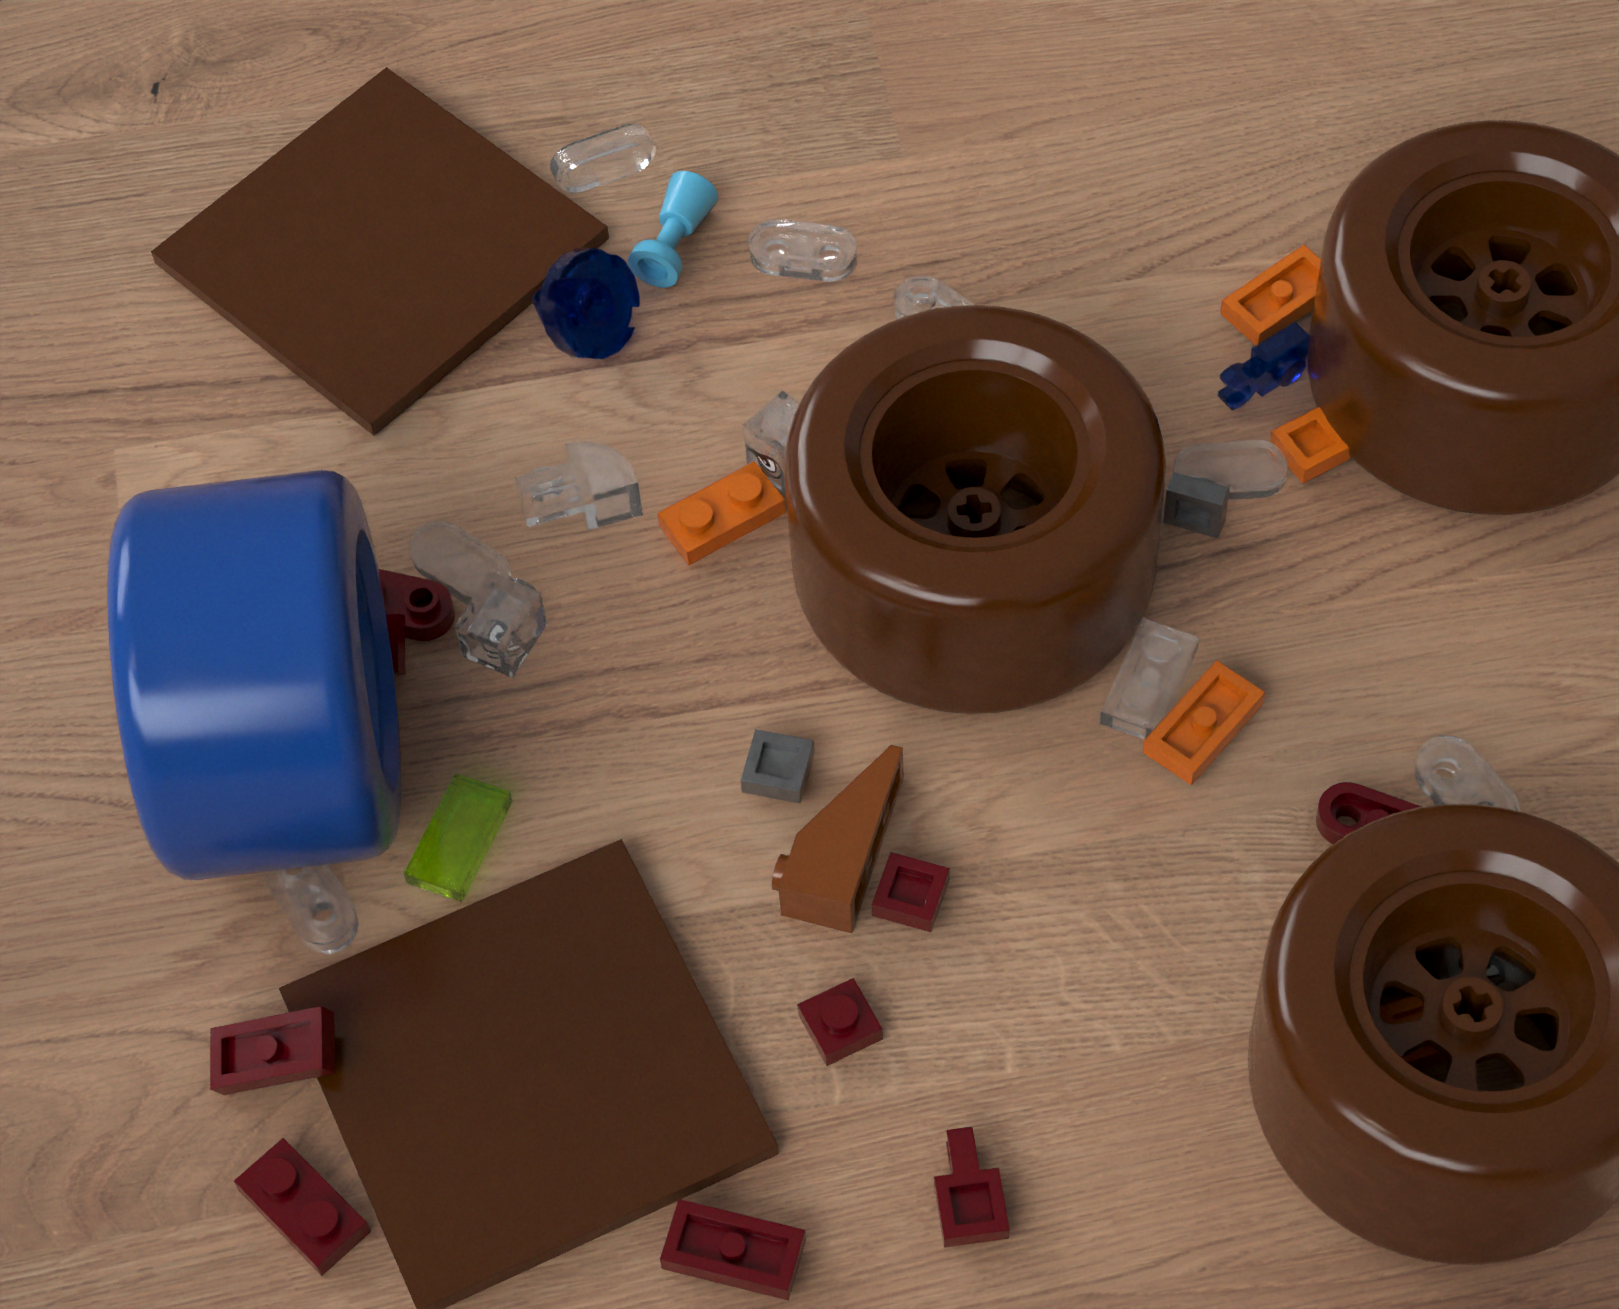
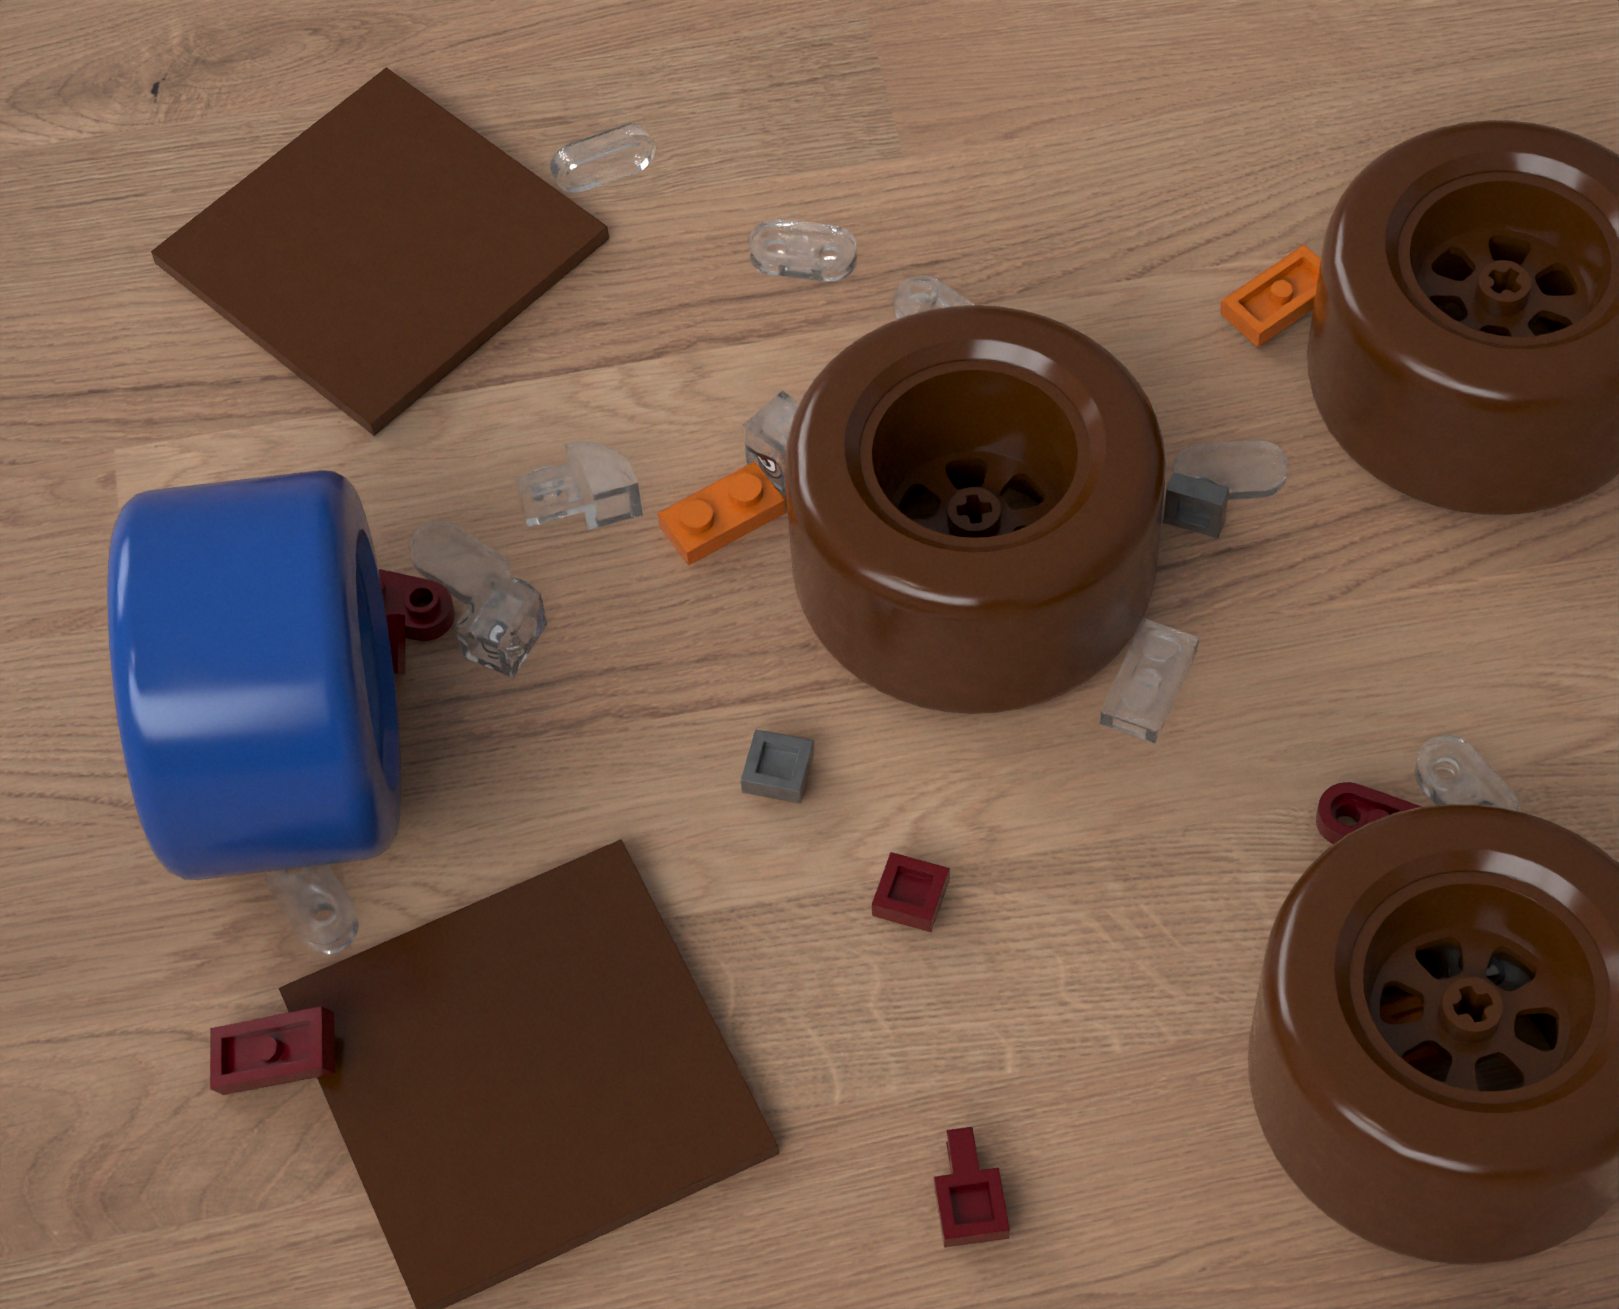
dark red plate [234,1138,371,1276] -> none
clear neon green tile [403,773,512,902] -> none
clear blue tile [531,248,640,359] -> none
medium azure piece [628,171,719,288] -> none
dark red plate [660,1199,806,1301] -> none
dark orange slope [772,745,904,933] -> none
dark red plate [797,978,883,1066] -> none
orange plate [1143,660,1265,786] -> none
clear blue plate [1217,322,1310,410] -> none
orange plate [1270,407,1350,484] -> none

